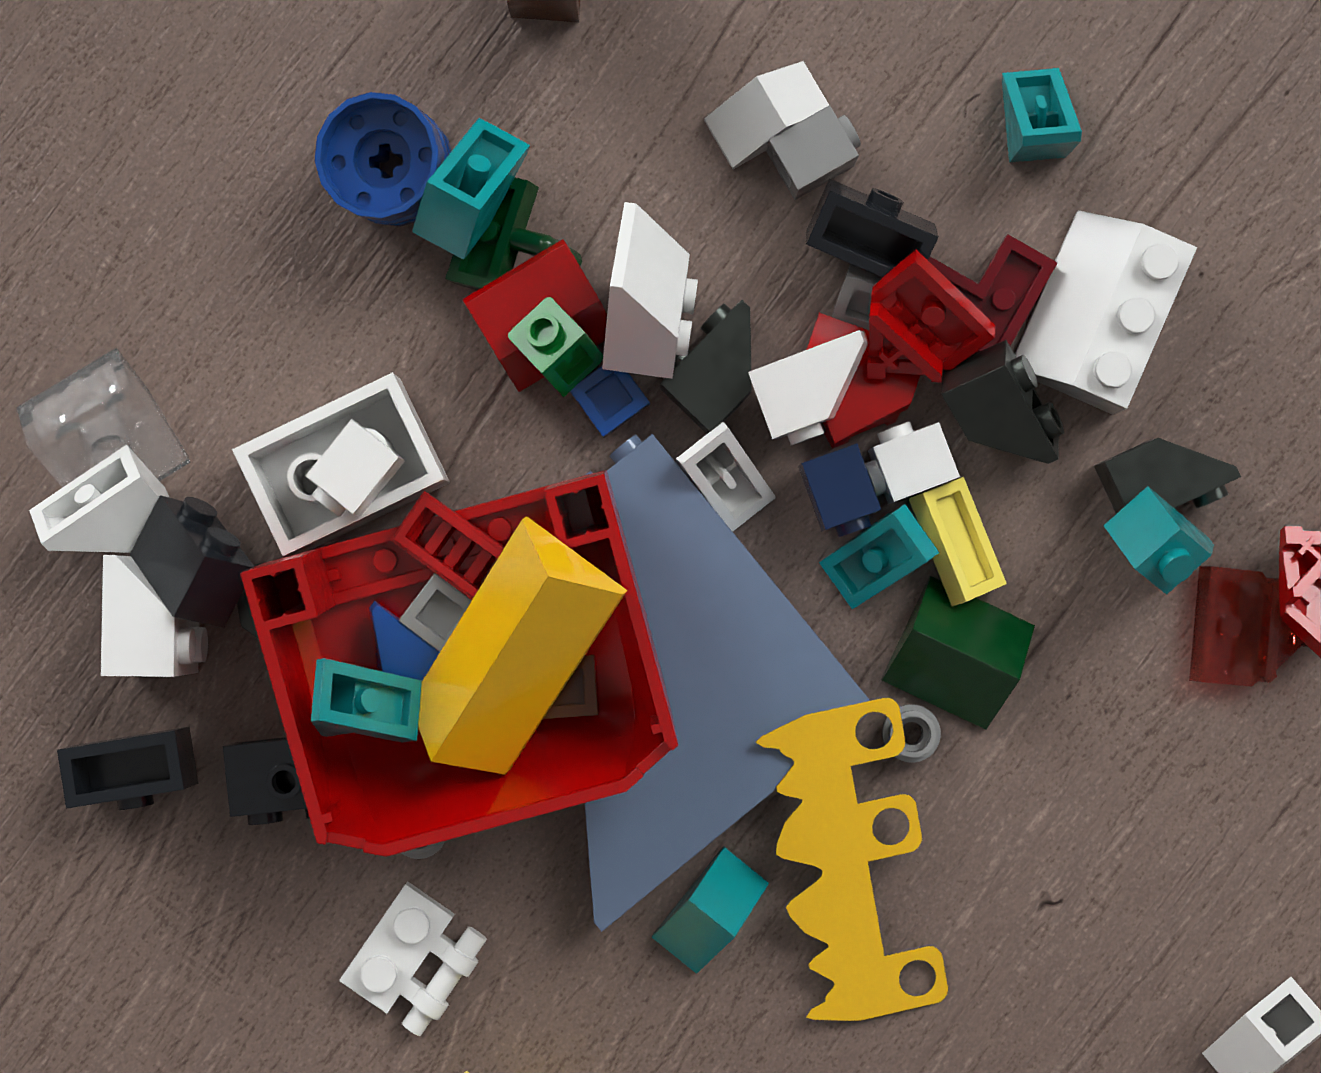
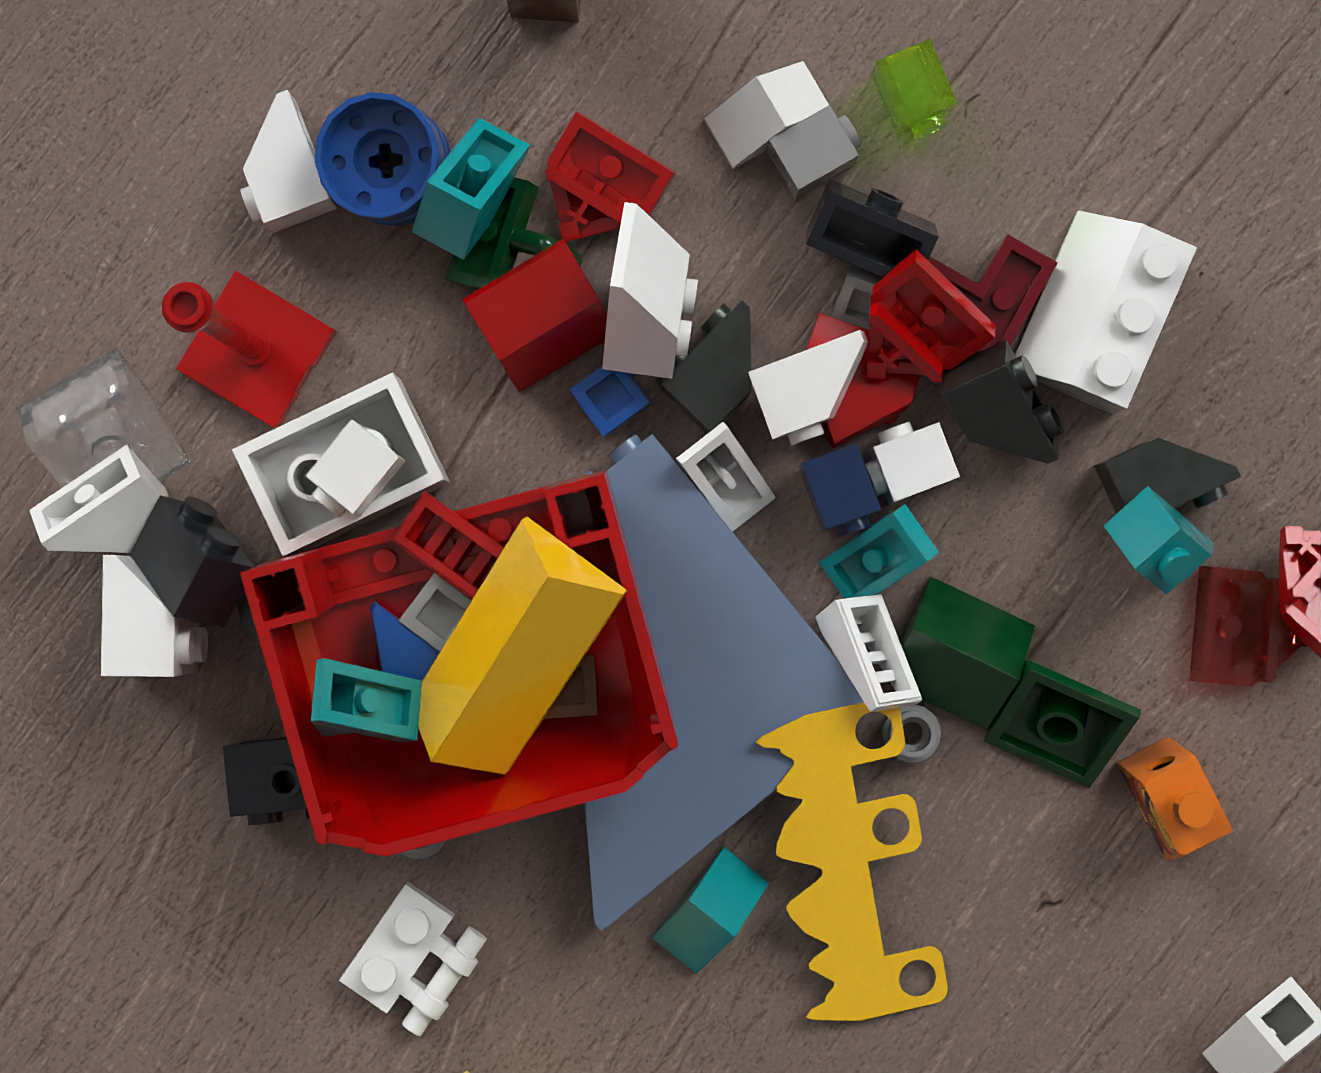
black brick [57,726,199,810] -> none
green bracket [508,297,603,398] -> none
light yellow tile [909,477,1007,606] -> none
teal slope [1002,68,1082,163] -> none
none -> red tile [162,270,337,429]
none -> white slope [240,90,337,233]
none -> red slope [545,112,676,242]
none -> white slope [815,594,923,712]
none -> clear neon green brick [871,39,957,138]
none -> dark green slope [984,660,1141,788]
none -> orange torso [1116,737,1232,861]

